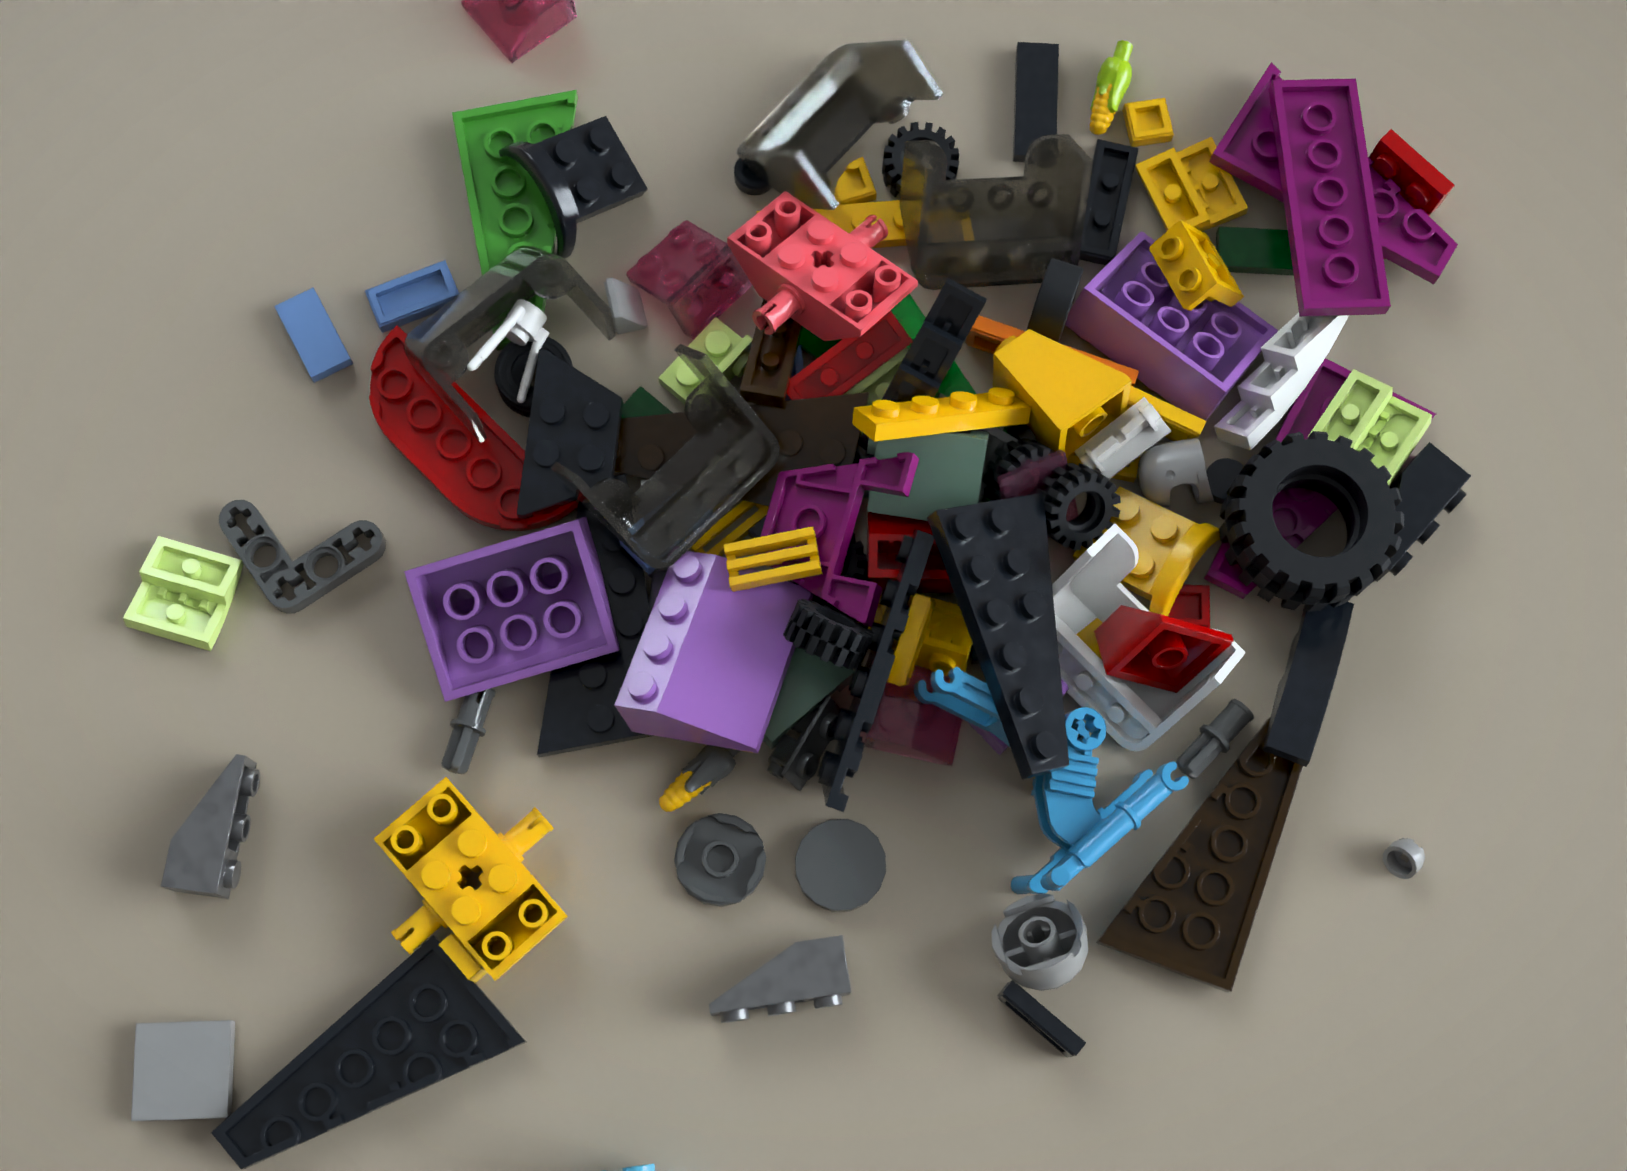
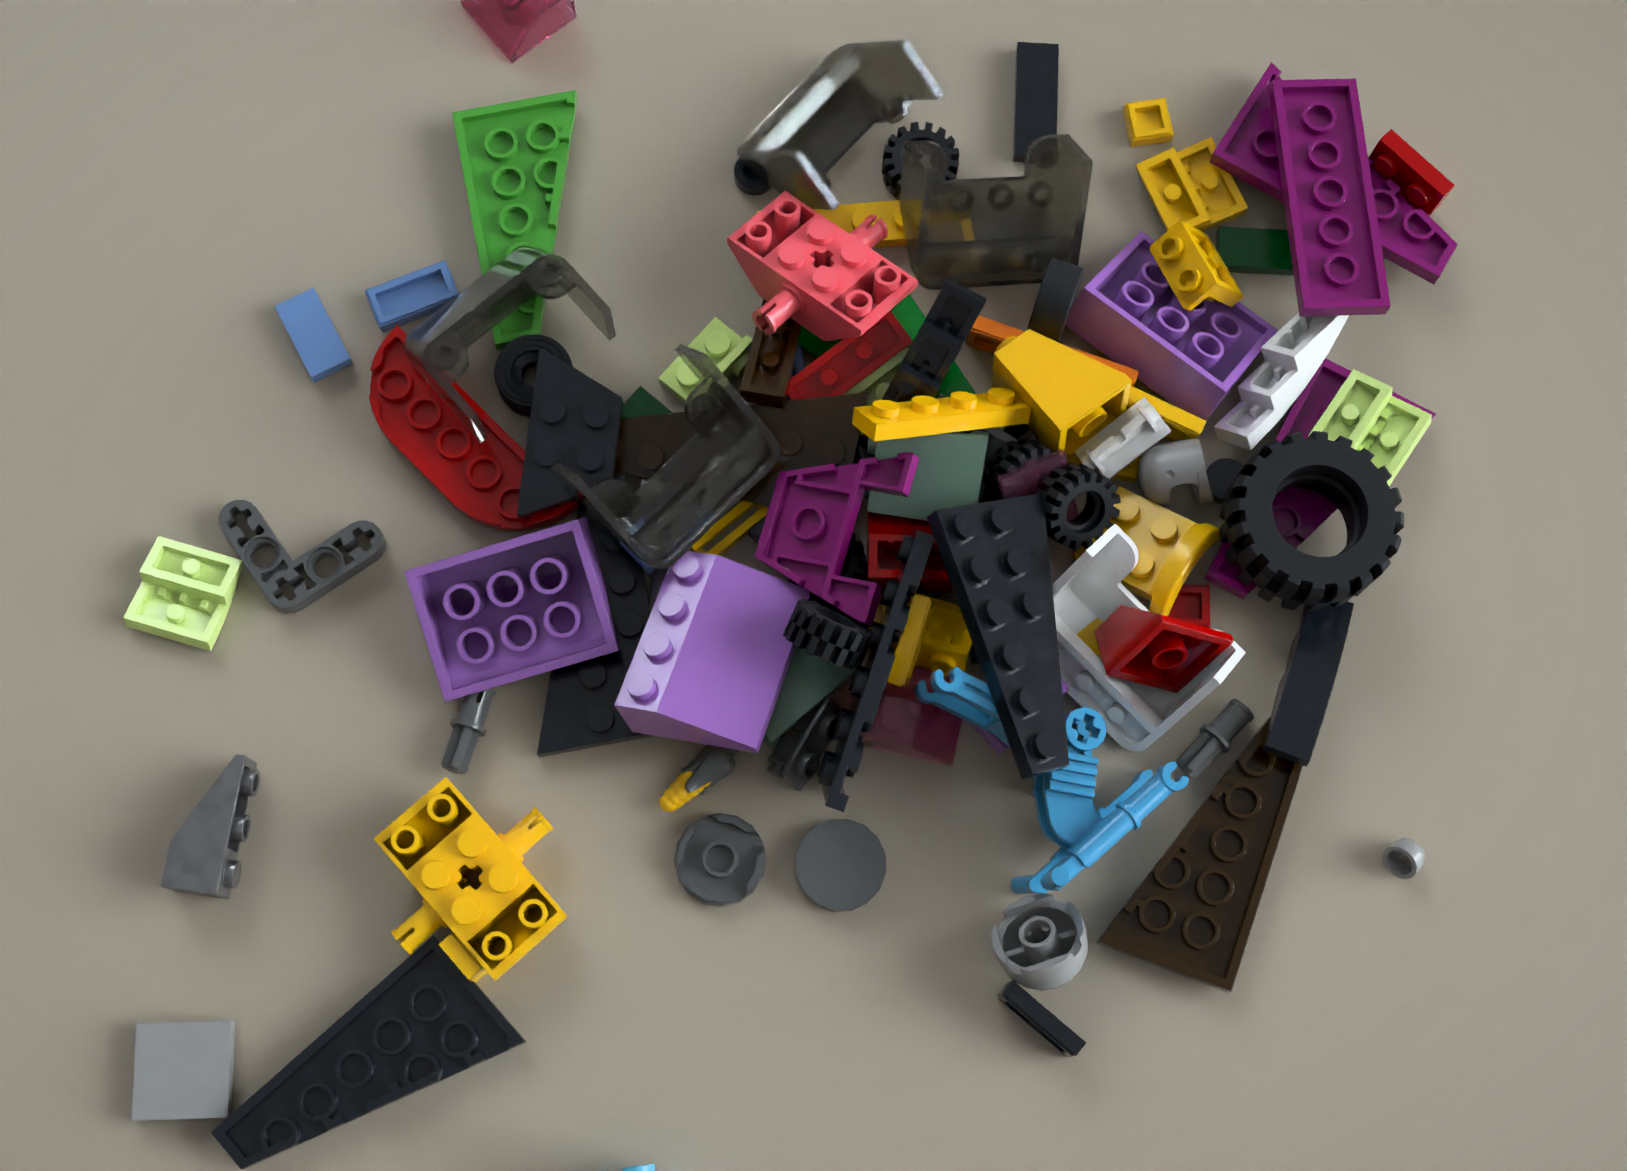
white plant [467,299,550,403] -> none
black piece [499,116,648,260] -> none
light grey slope [604,277,647,334] -> none
clear pink bracket [626,220,753,340] -> none
flat silver slope [709,935,851,1023] -> none
yellow tile [723,526,822,592] -> none
yellow tile [834,157,877,205] -> none
black tile [1071,139,1139,265] -> none
lime piece [1089,40,1133,135] -> none
black slope [1375,442,1471,582] -> none

